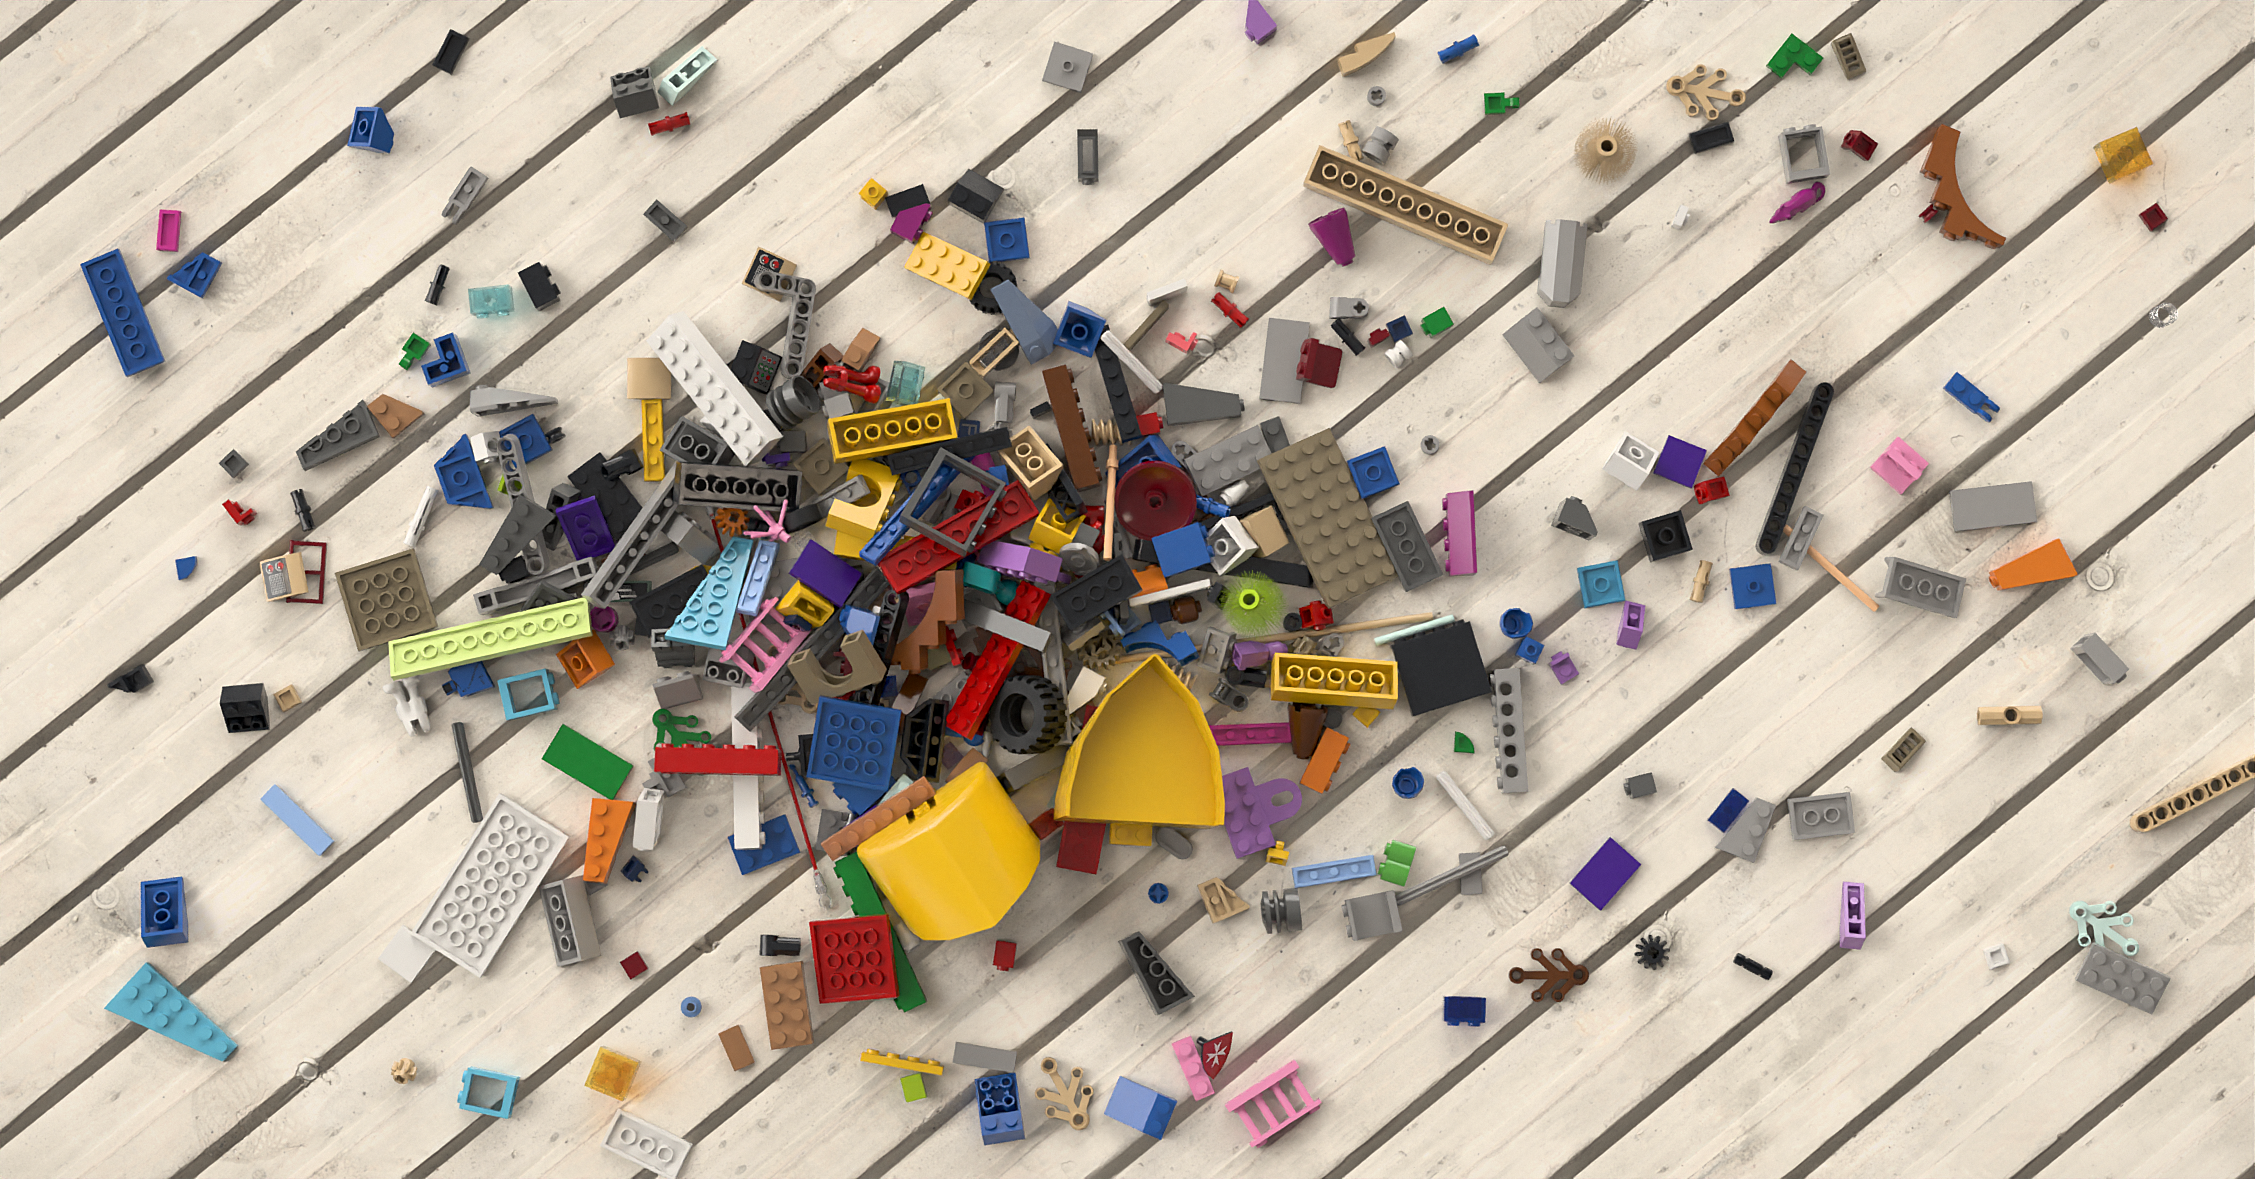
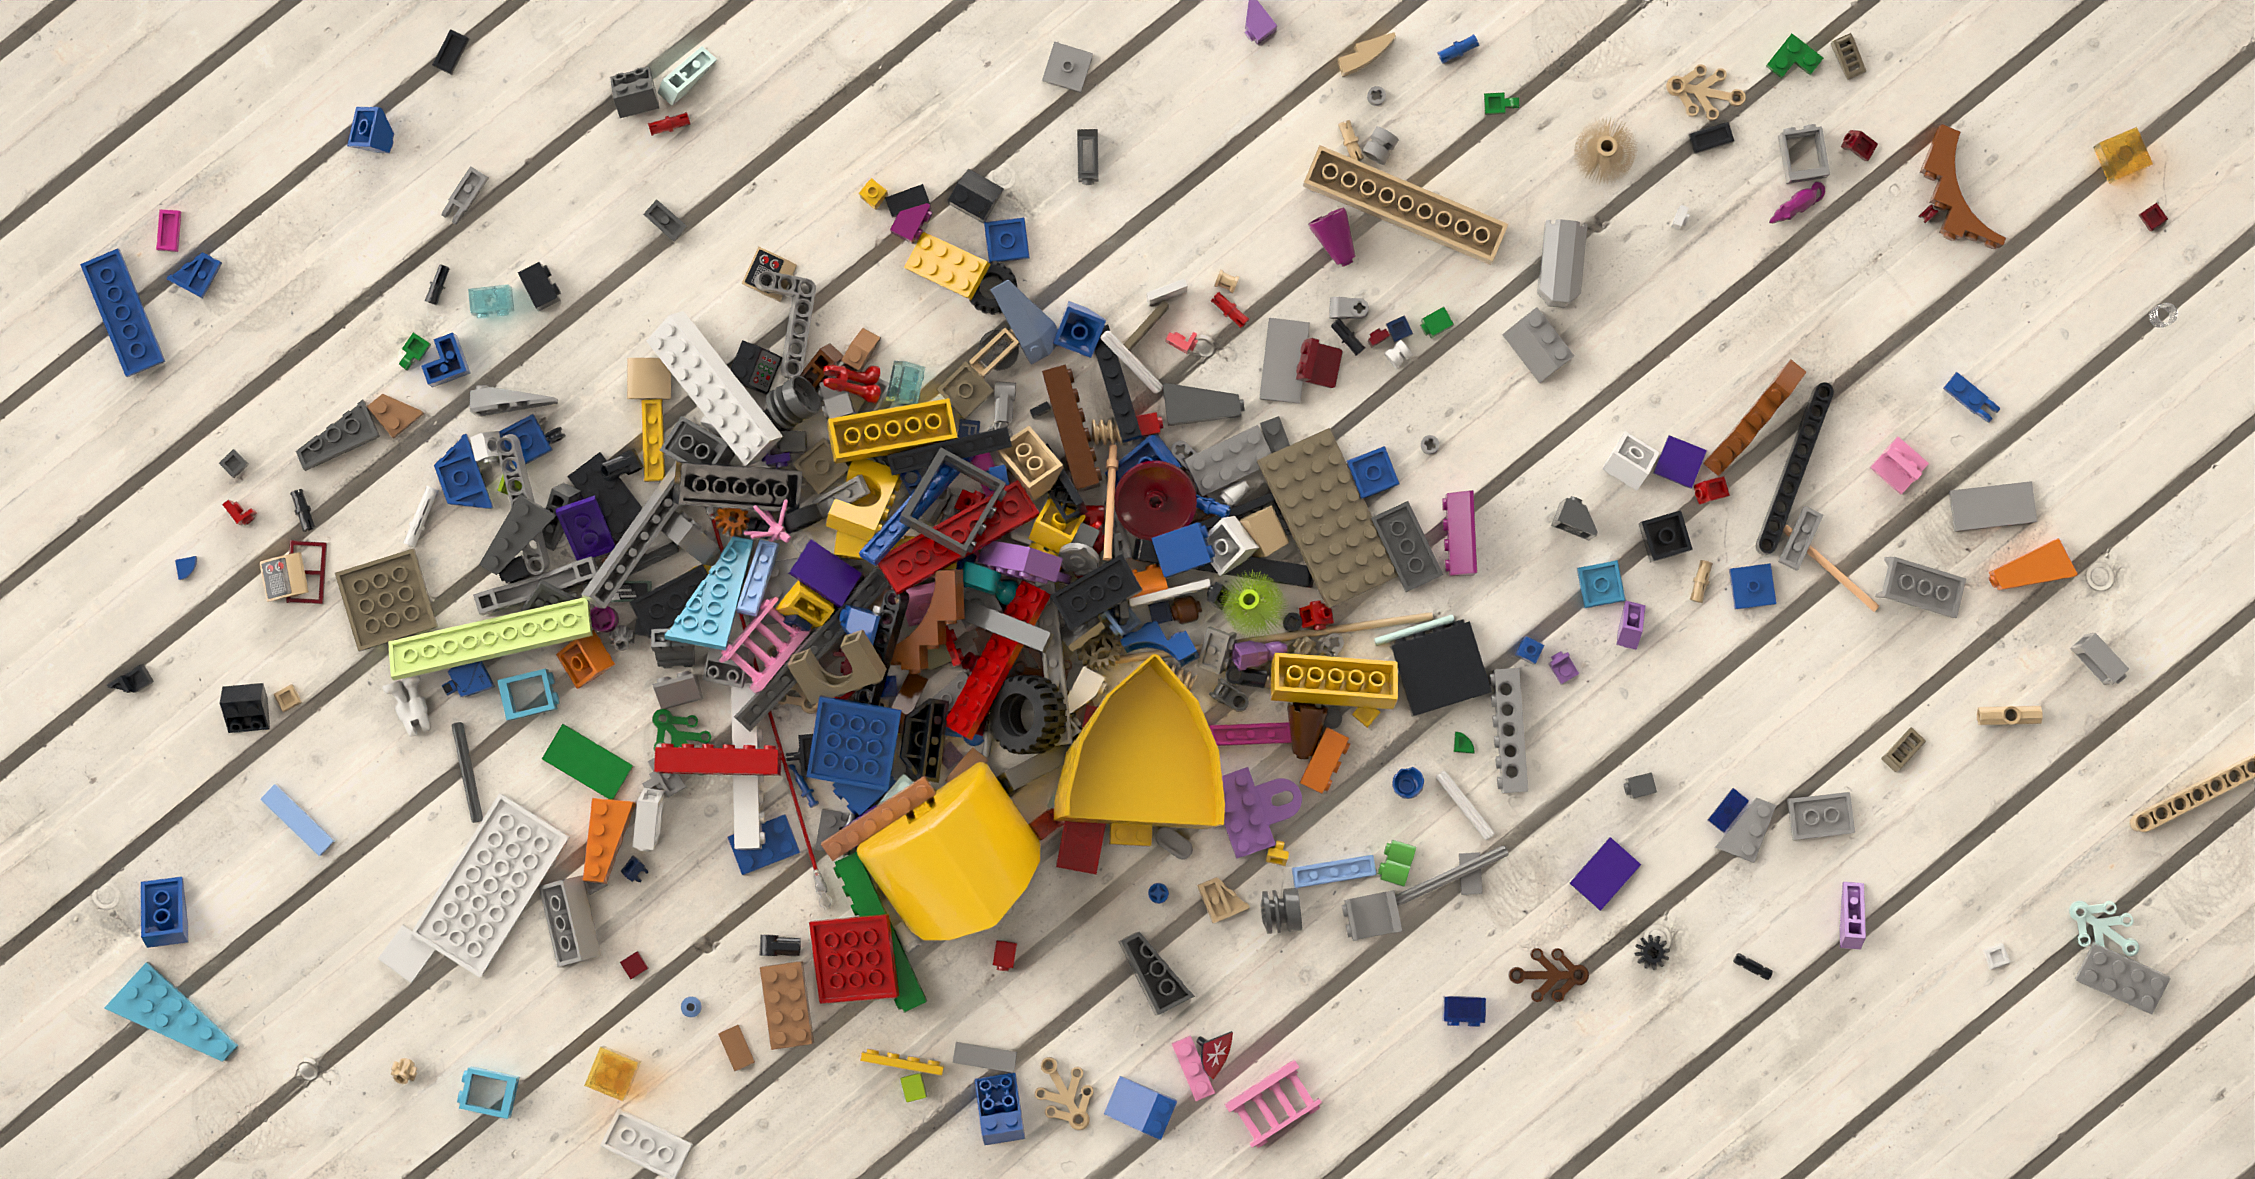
blue hair [1499,608,1533,639] -> none

